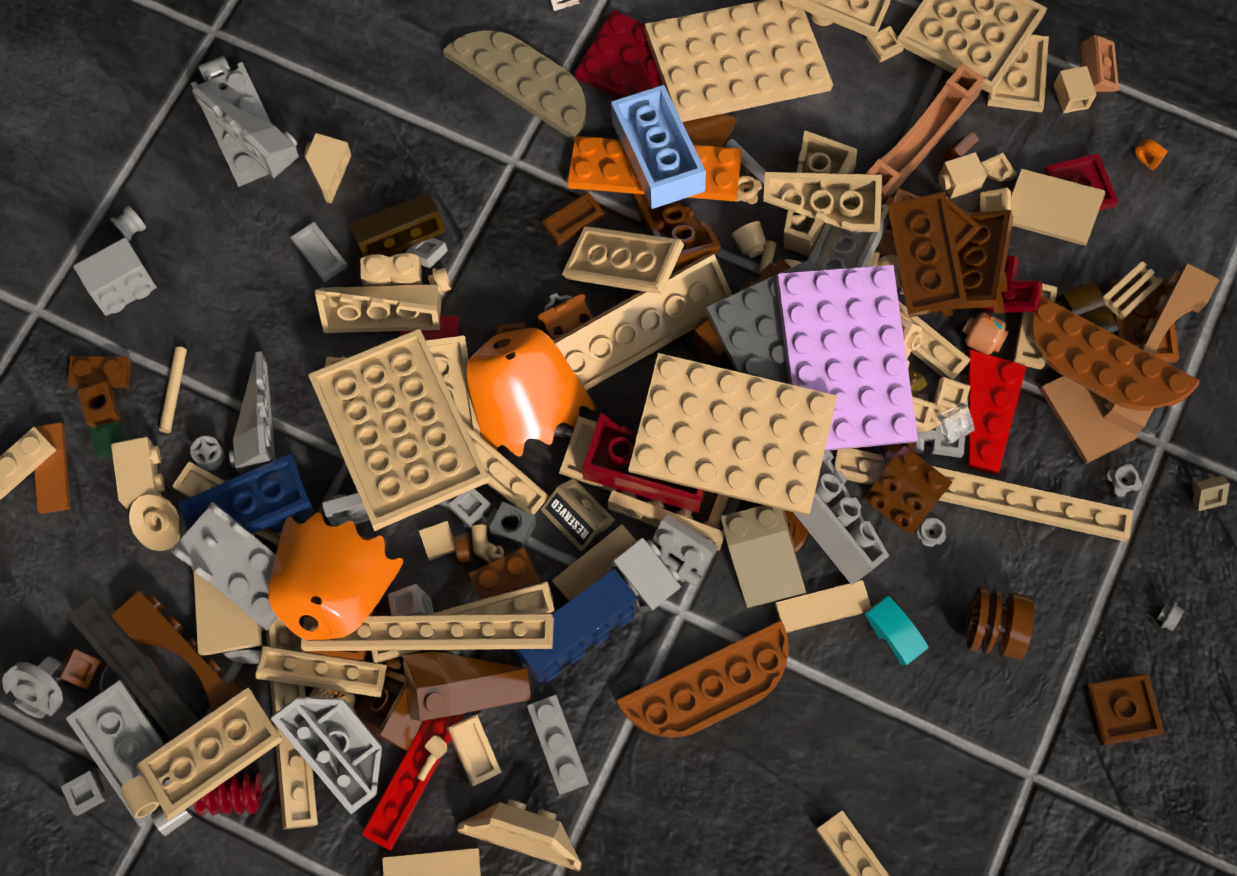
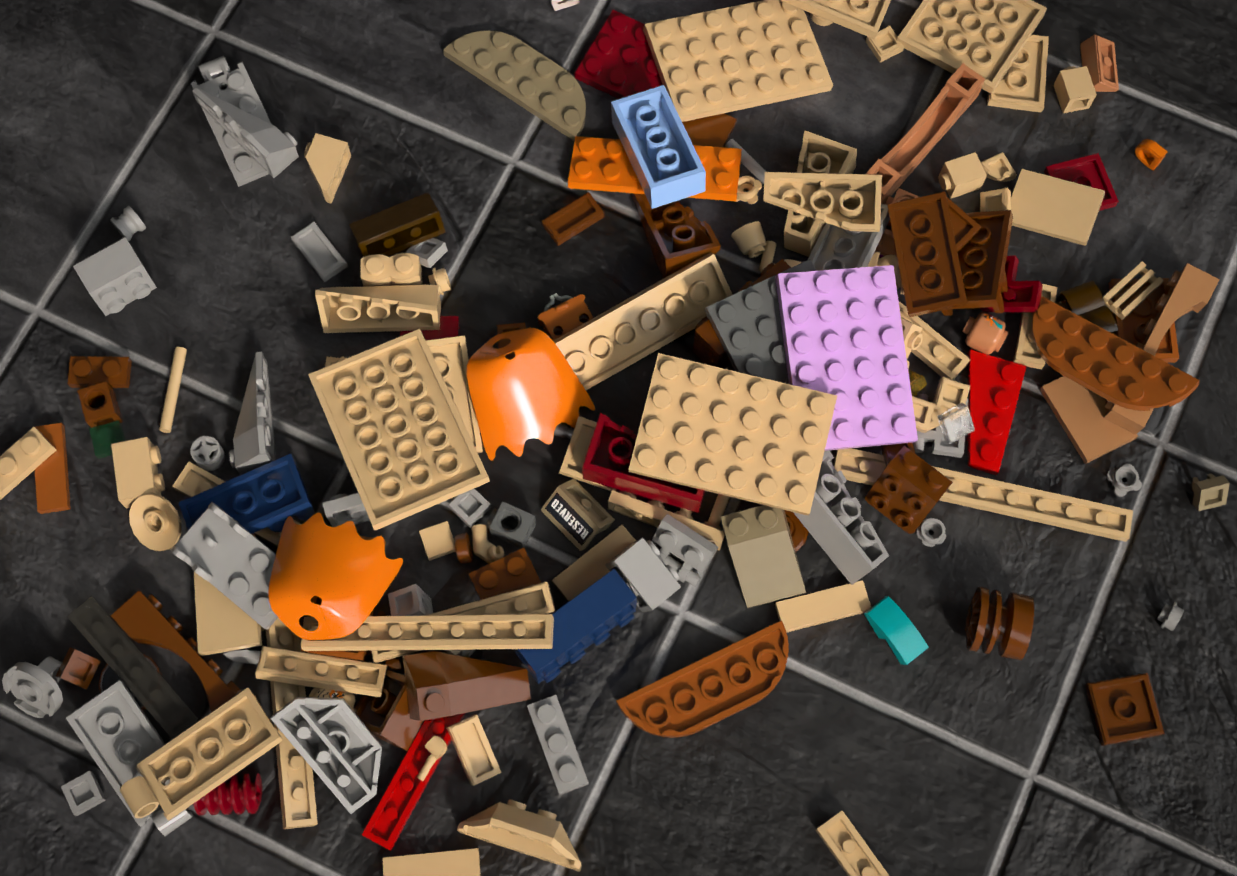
tan tile [464,423,550,515] -> none
tan tile [562,226,684,294] -> none
reddish brown tile [943,132,979,161] -> none

